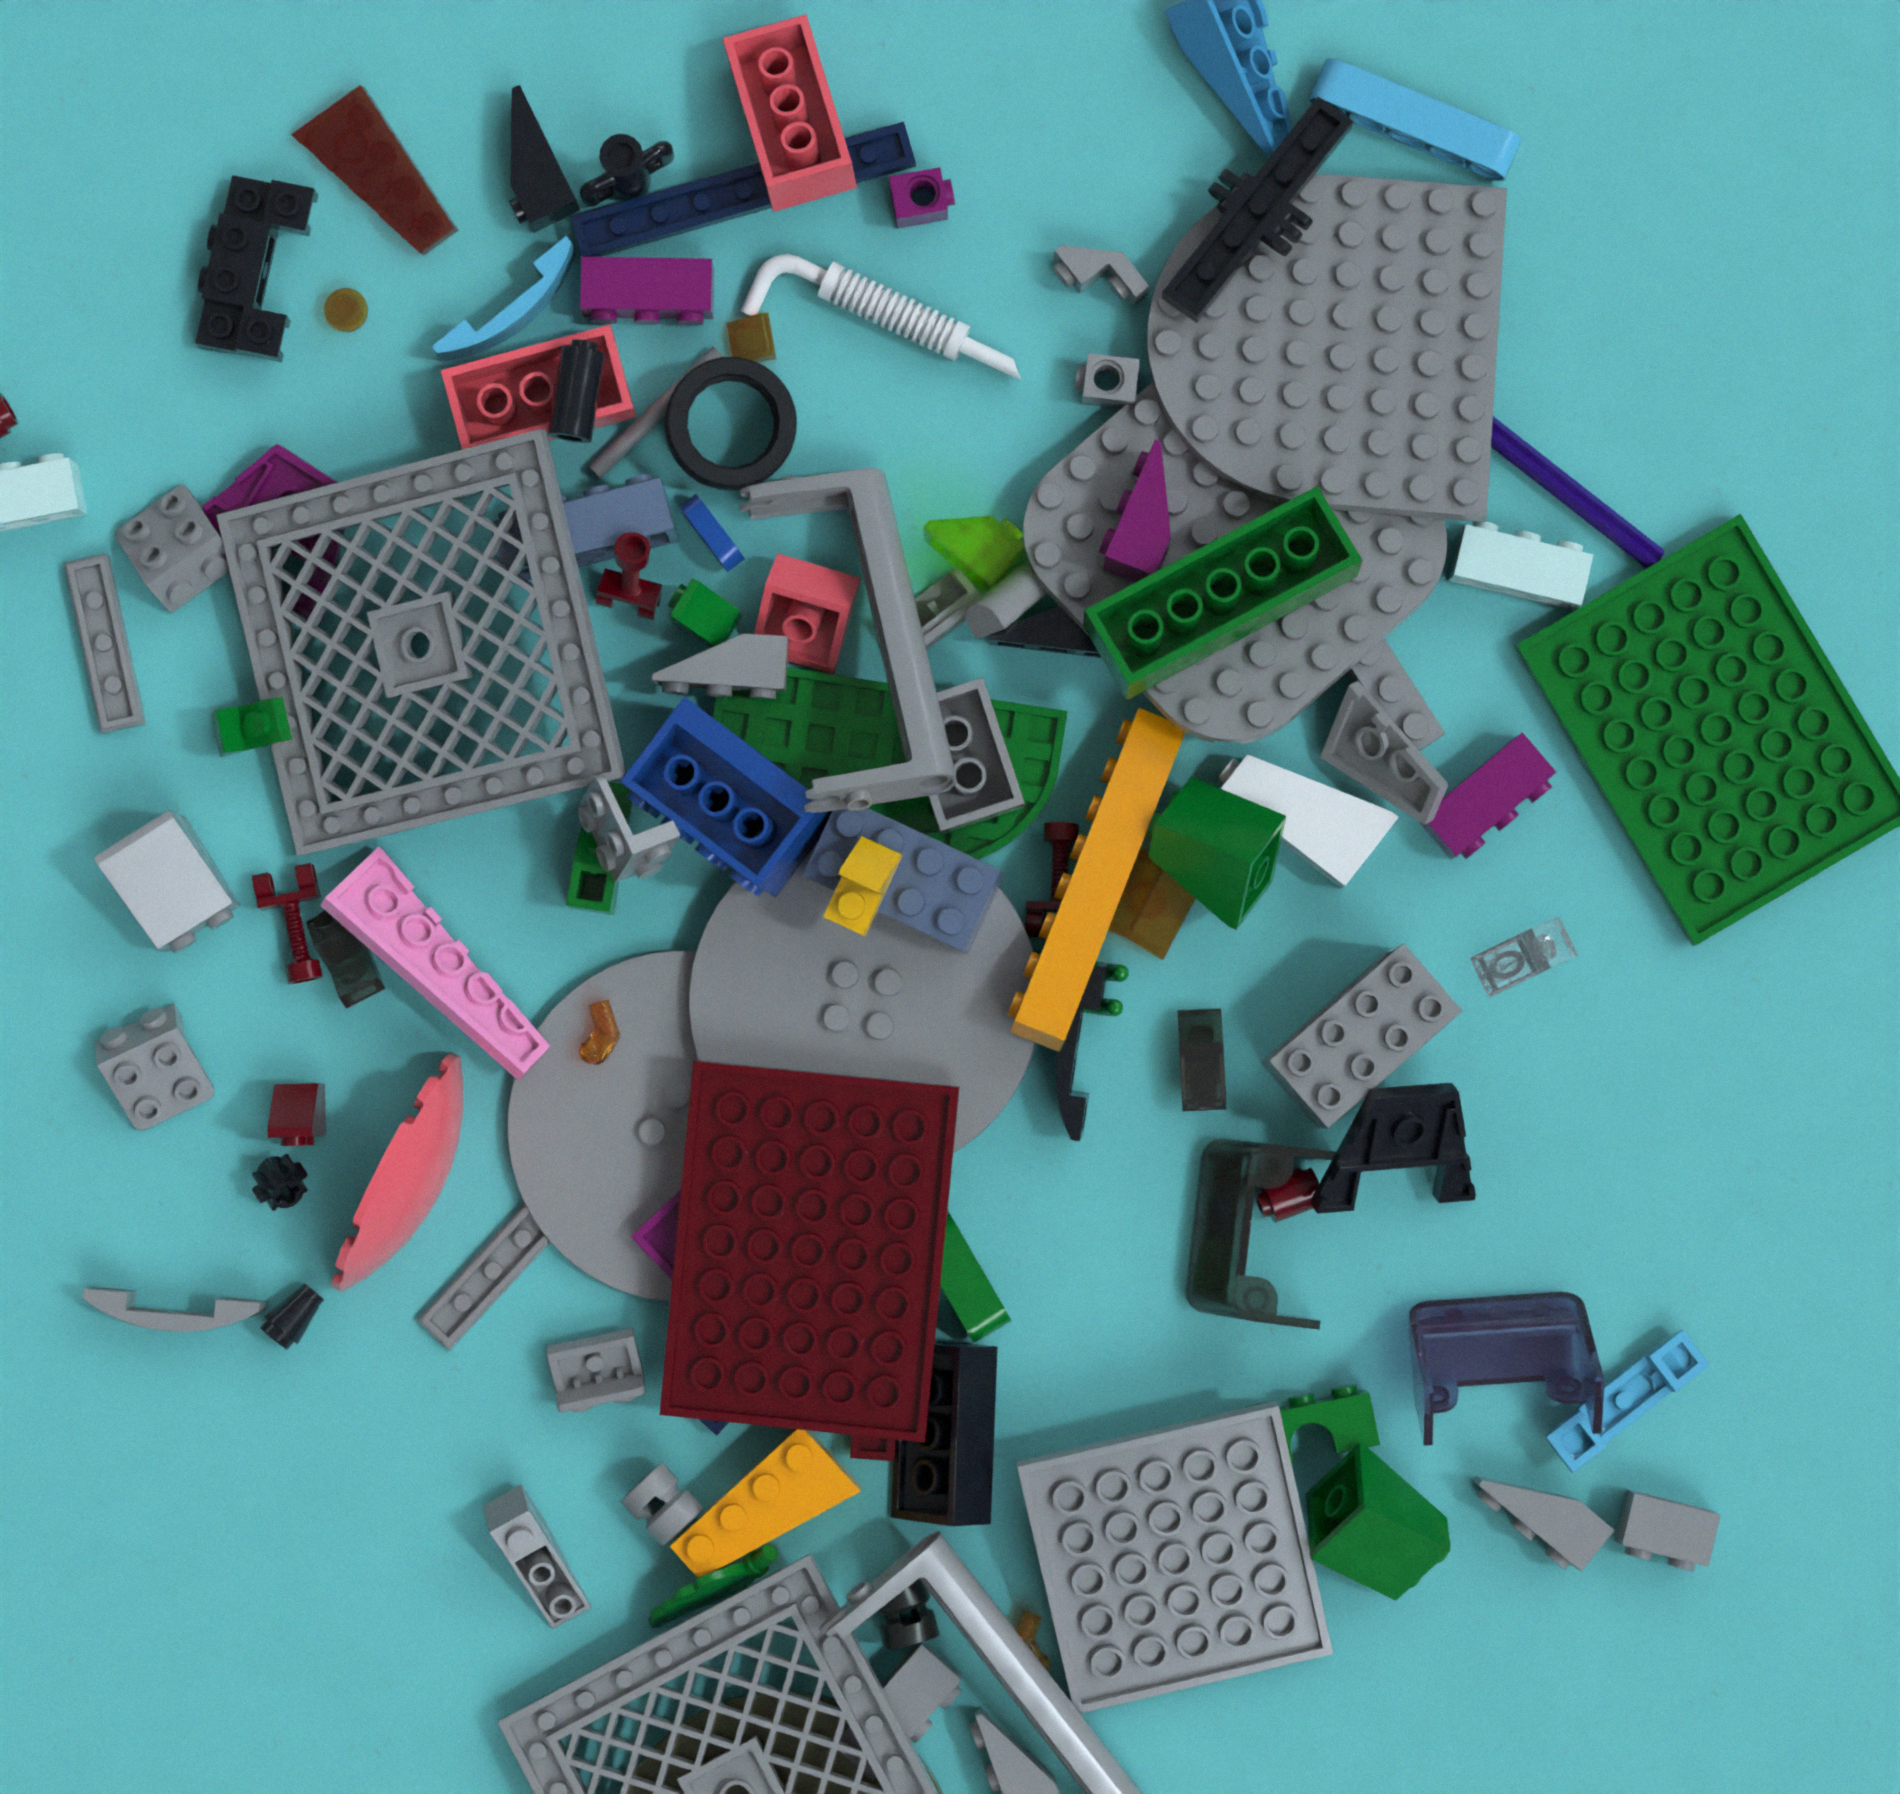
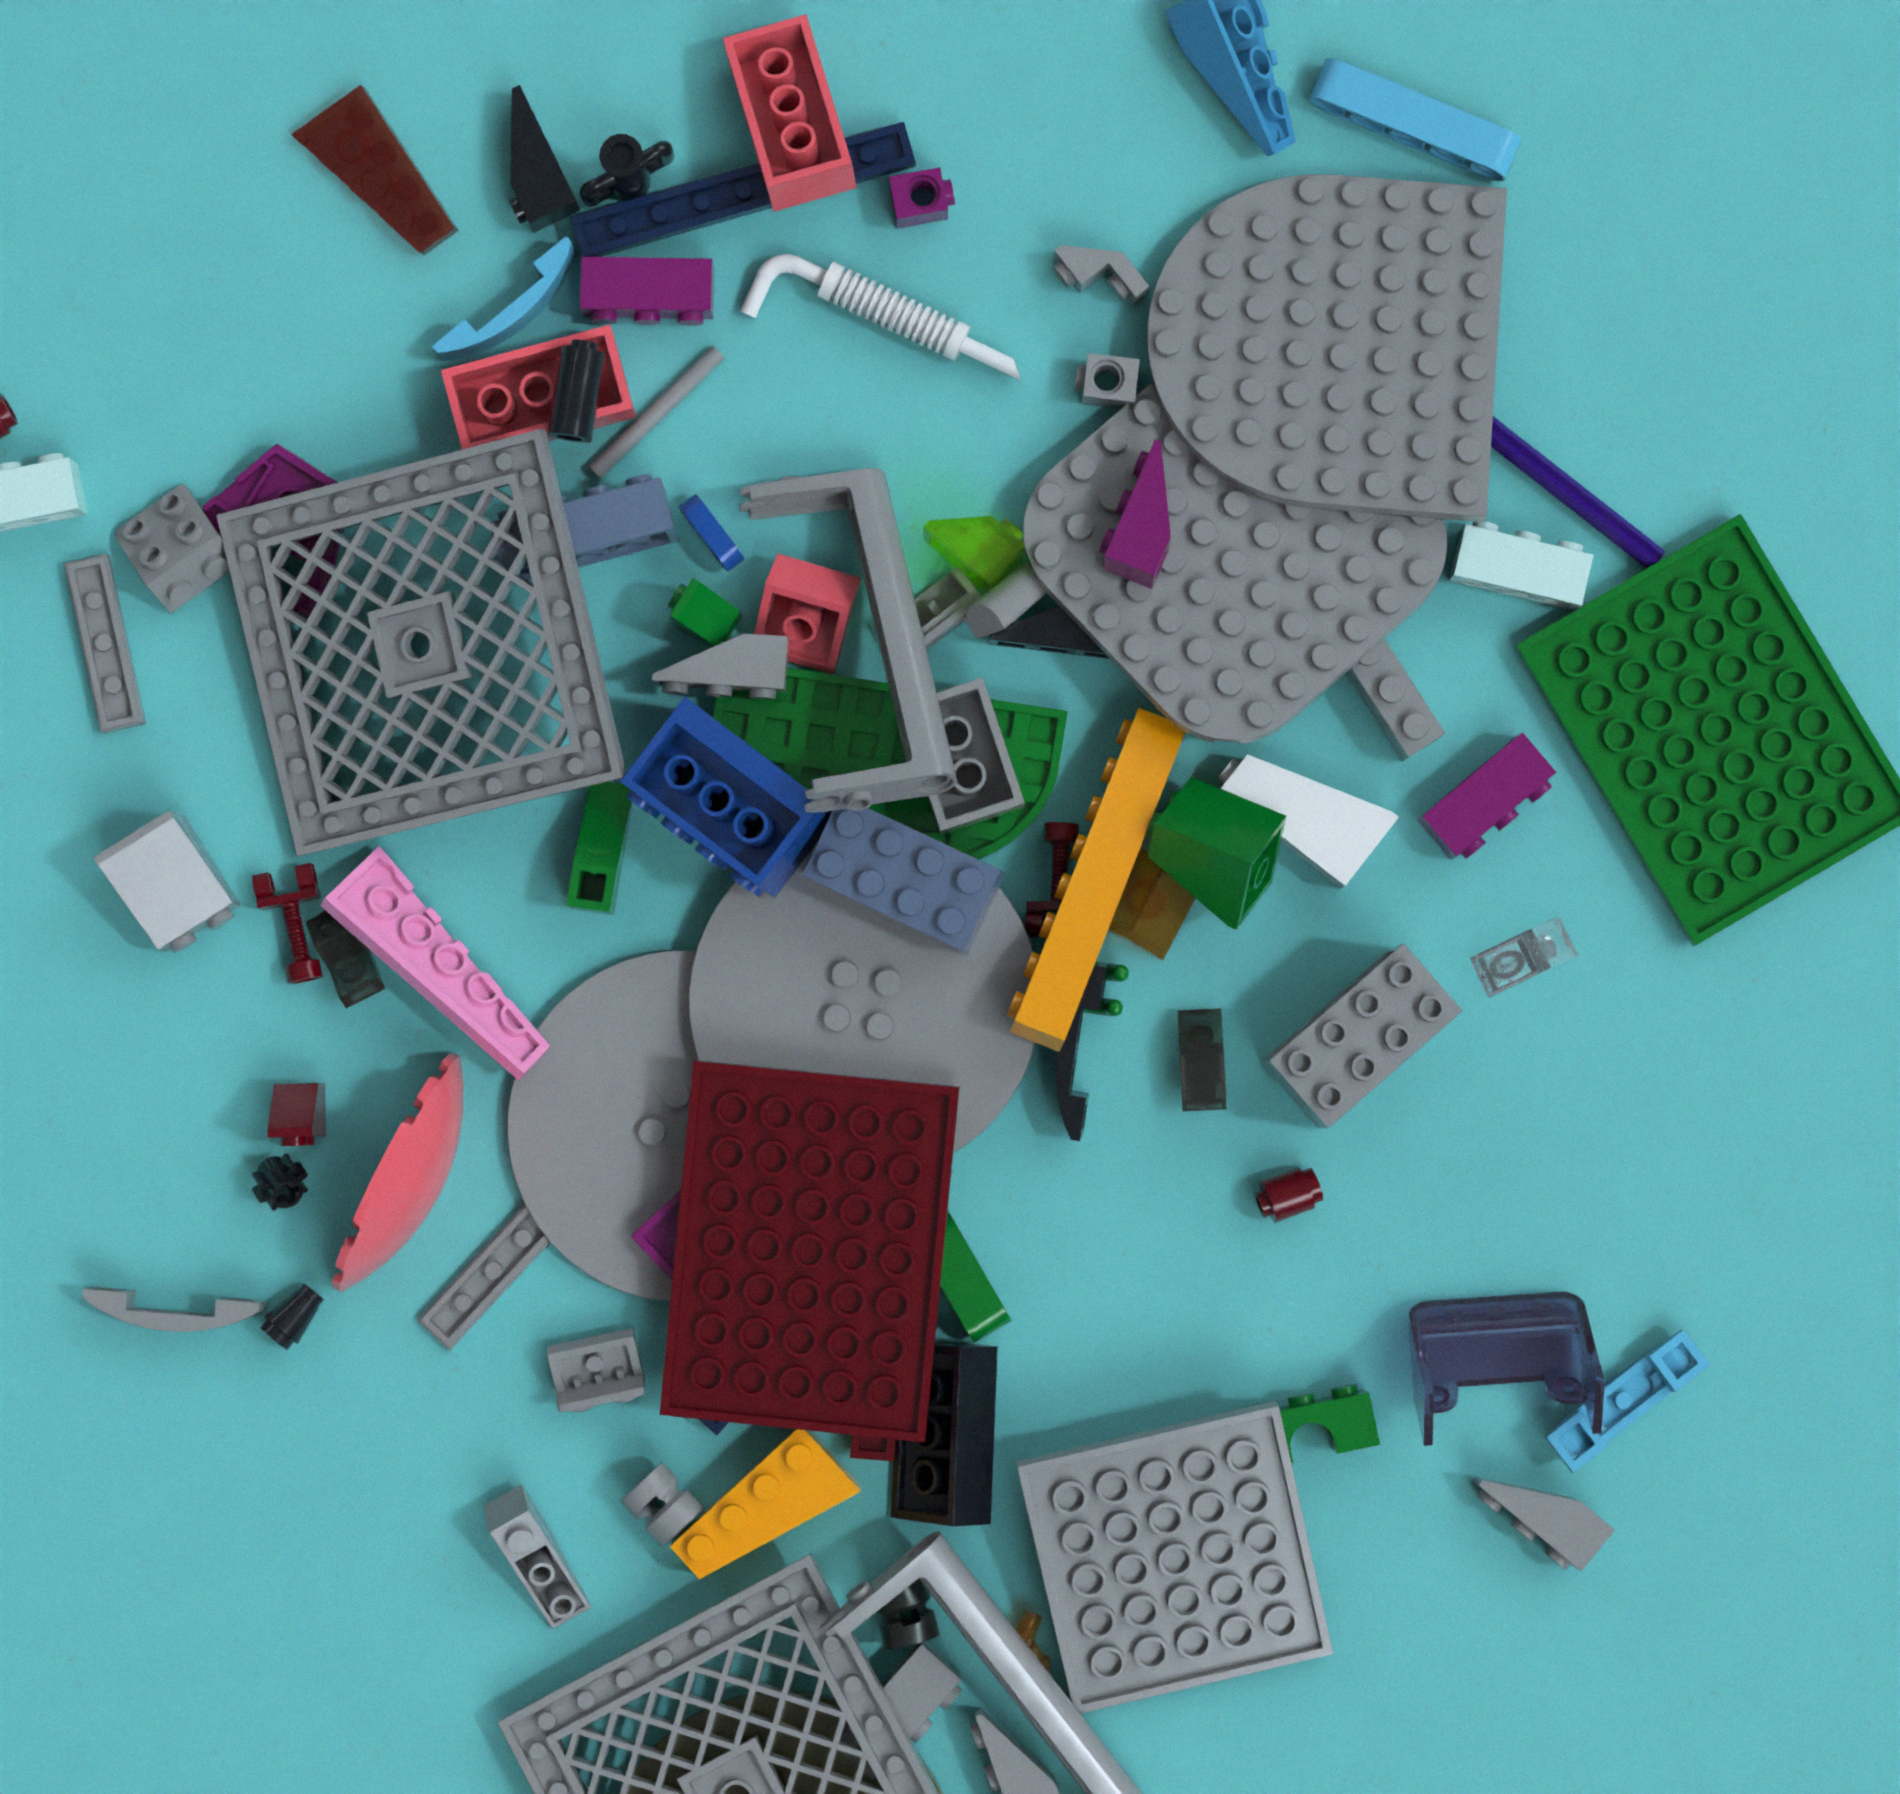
light grey bracket [95,1004,214,1130] -> none
black bracket [195,175,318,363] -> none
green slope [211,697,292,757] -> none
clear orange plate [324,288,368,332] -> none
light grey bracket [578,775,680,883] -> none
clear orange arm [579,999,620,1065] -> none
dark red bar [596,532,662,621] -> none
green animal [648,1544,778,1628] -> none
black tyre [665,357,797,490] -> none
clear orange slope [726,312,777,363] -> none
yellow slope [823,836,903,937] -> none
green brick [1083,486,1362,700] -> none
black hinge [1162,97,1353,323] -> none
clear smoke windscreen [1185,1138,1336,1330] -> none
green slope [1306,1443,1451,1601] -> none
black wing [1311,1083,1476,1214] -> none
light grey wing [1320,681,1448,825] -> none
light grey brick [1615,1489,1721,1571] -> none

